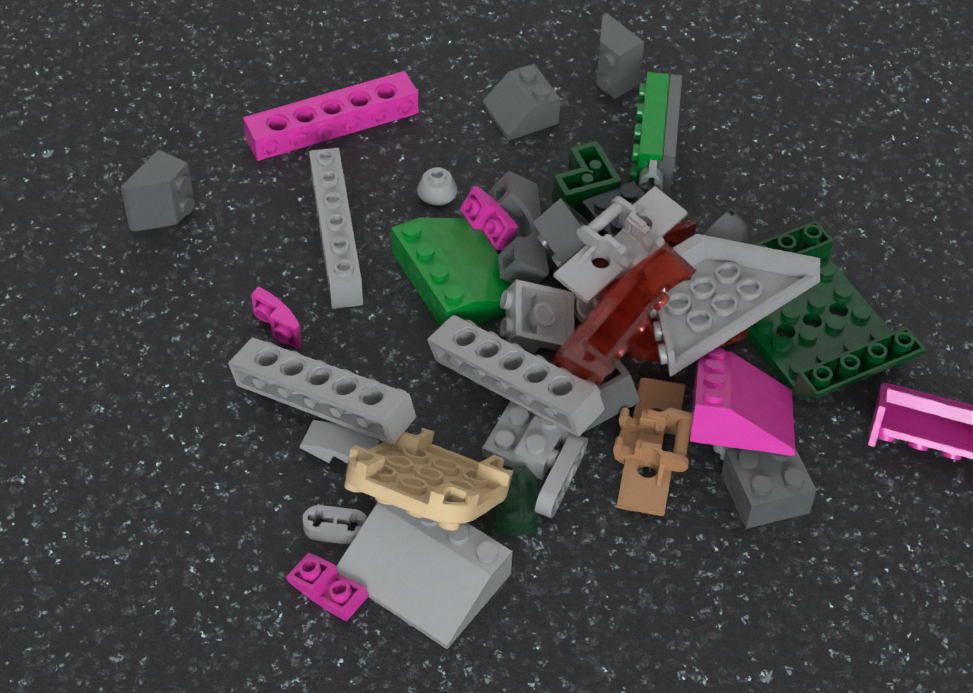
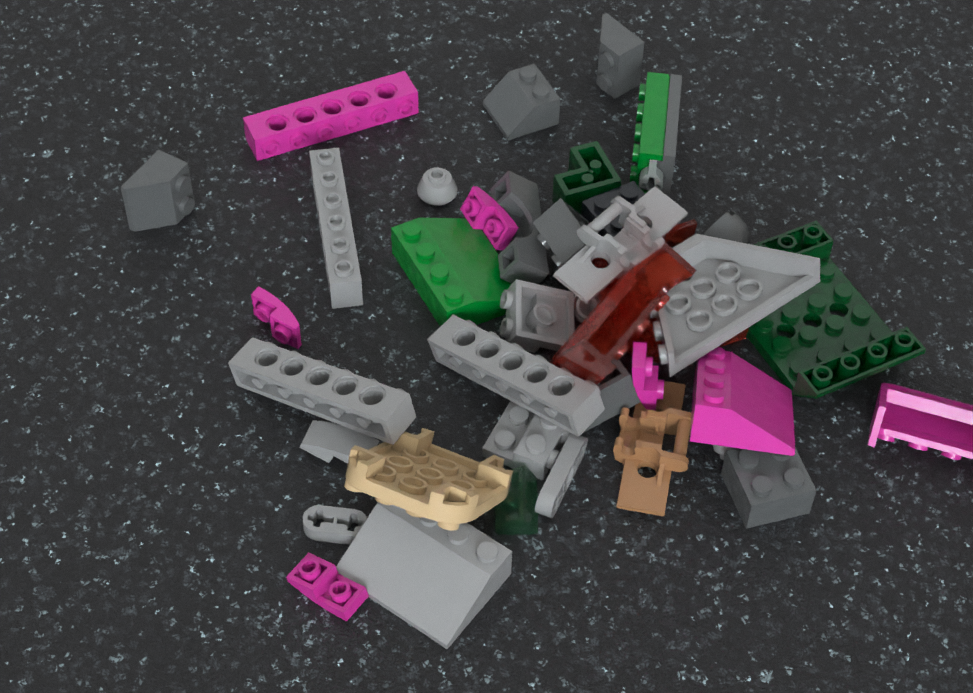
none -> dark pink slope [632,342,664,411]

